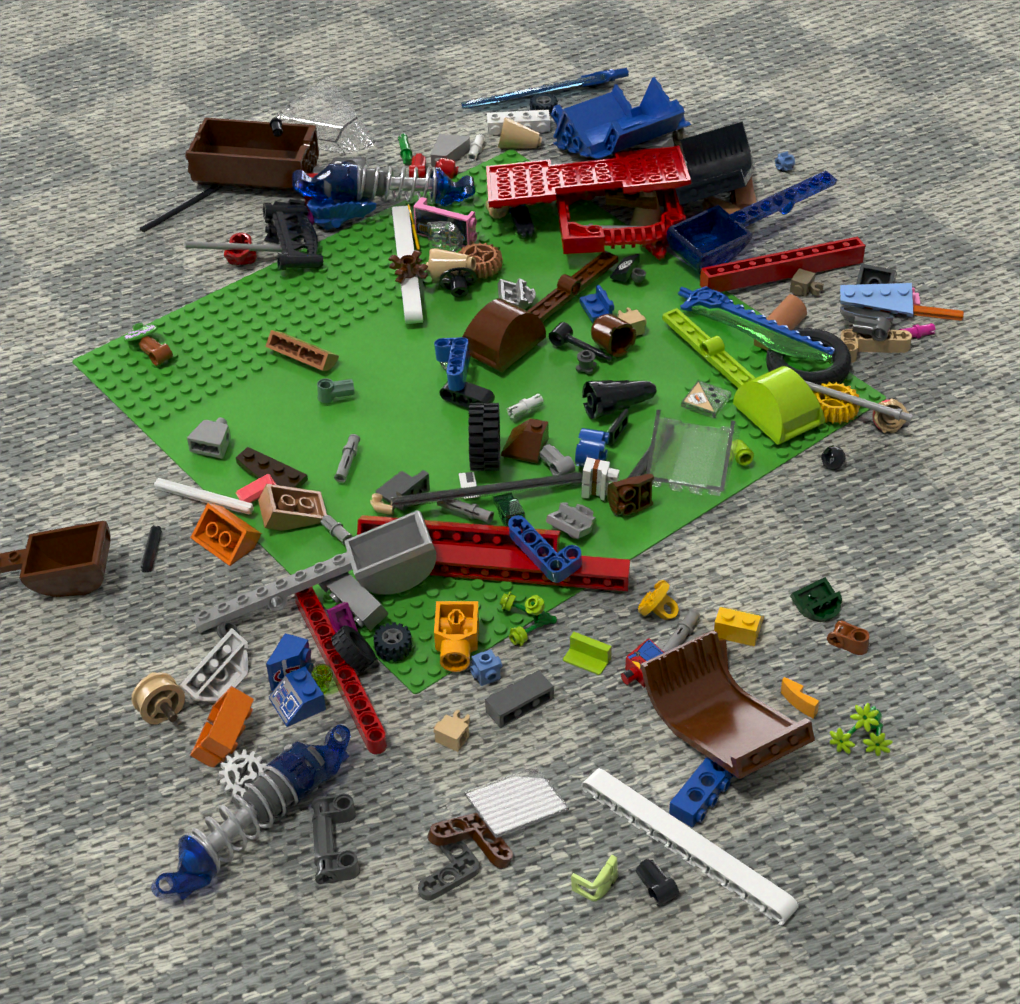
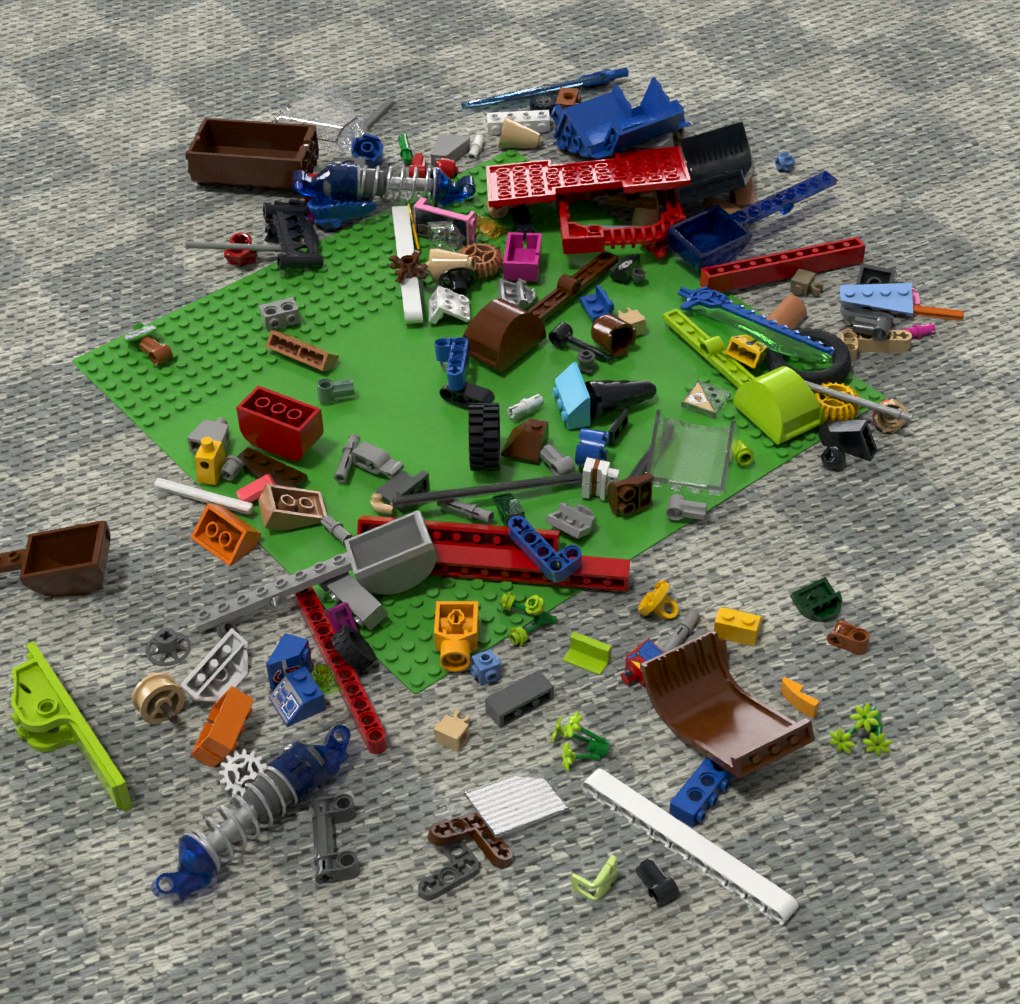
black piece [140,185,219,232] -> none
black axle [141,525,162,572] -> none
black pin [270,117,283,137] -> none
black wheel [374,622,412,662] -> none
white sticker [459,472,479,499] -> none
none -> lime piece [11,641,133,812]
none -> dark grey wheel [145,628,191,666]
none -> yellow torso [195,437,227,485]
none -> light grey bush [220,455,244,481]
none -> red brick [236,386,324,461]
none -> light grey brick [259,297,300,331]
none -> light grey axle [350,98,394,141]
none -> blue brick [351,134,383,169]
none -> light grey piece [352,441,404,478]
none -> white bracket [429,286,470,324]
none -> clear yellow slope [475,214,508,239]
none -> dark pink piece [503,232,542,281]
none -> plant [551,711,610,771]
none -> medium azure slope [552,362,590,430]
none -> dark orange brick [555,87,581,109]
none -> light grey piece [666,494,707,521]
none -> yellow torso [725,334,768,369]
none -> black slope [818,420,878,462]

